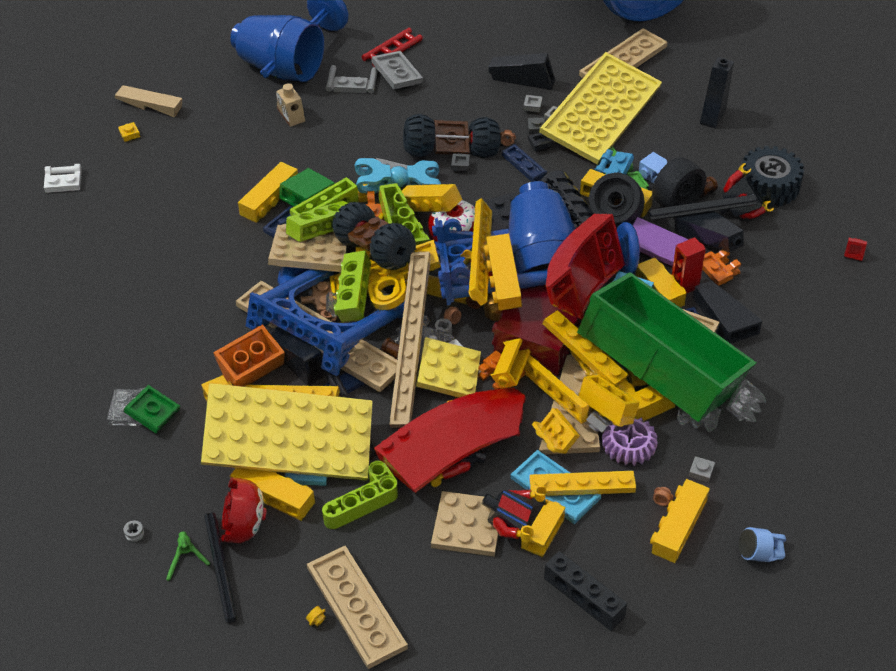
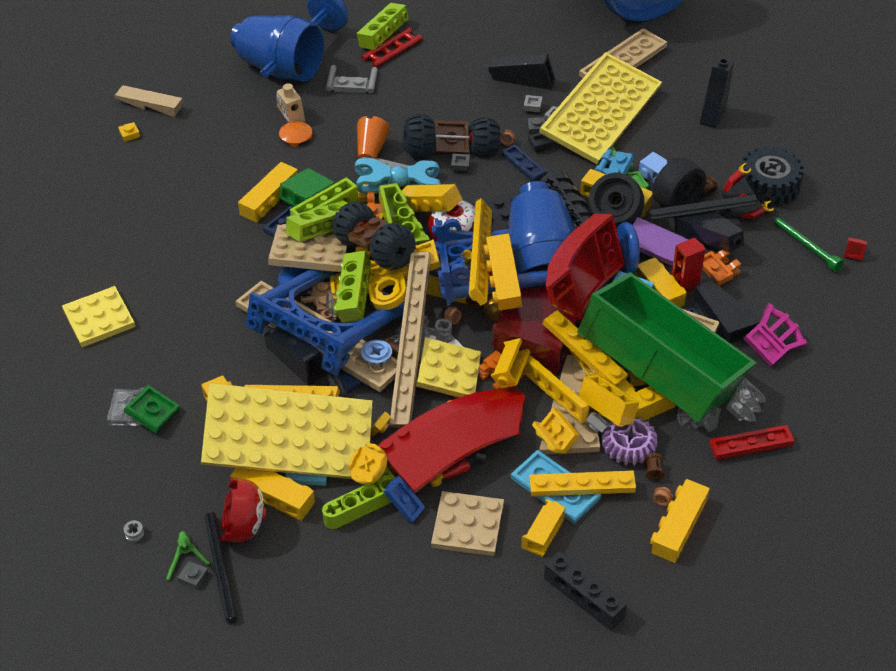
white plate [44,164,82,193] -> none
orange slope [213,324,285,387] -> none
yellow plate [306,606,326,626] -> none
tan plate [307,546,408,669] -> none
light grey plate [371,51,423,89] -> none
torso [481,485,546,543] -> none
light grey plate [689,456,715,483] -> none
light blue piece [739,527,786,562] -> none
none -> light yellow plate [62,286,136,347]
none -> dark grey plate [177,561,208,590]
none -> orange dish [279,121,313,147]
none -> yellow tile [349,443,387,485]
none -> lime brick [356,3,409,50]
none -> orange cone [357,116,391,159]
none -> light blue gear [361,340,392,365]
none -> yellow plate [371,411,391,437]
none -> blue plate [383,476,425,522]
none -> reddish brown bush [645,453,664,481]
none -> red plate [709,425,794,460]
none -> dark pink plate [743,303,808,367]
none -> green piece [775,218,844,272]

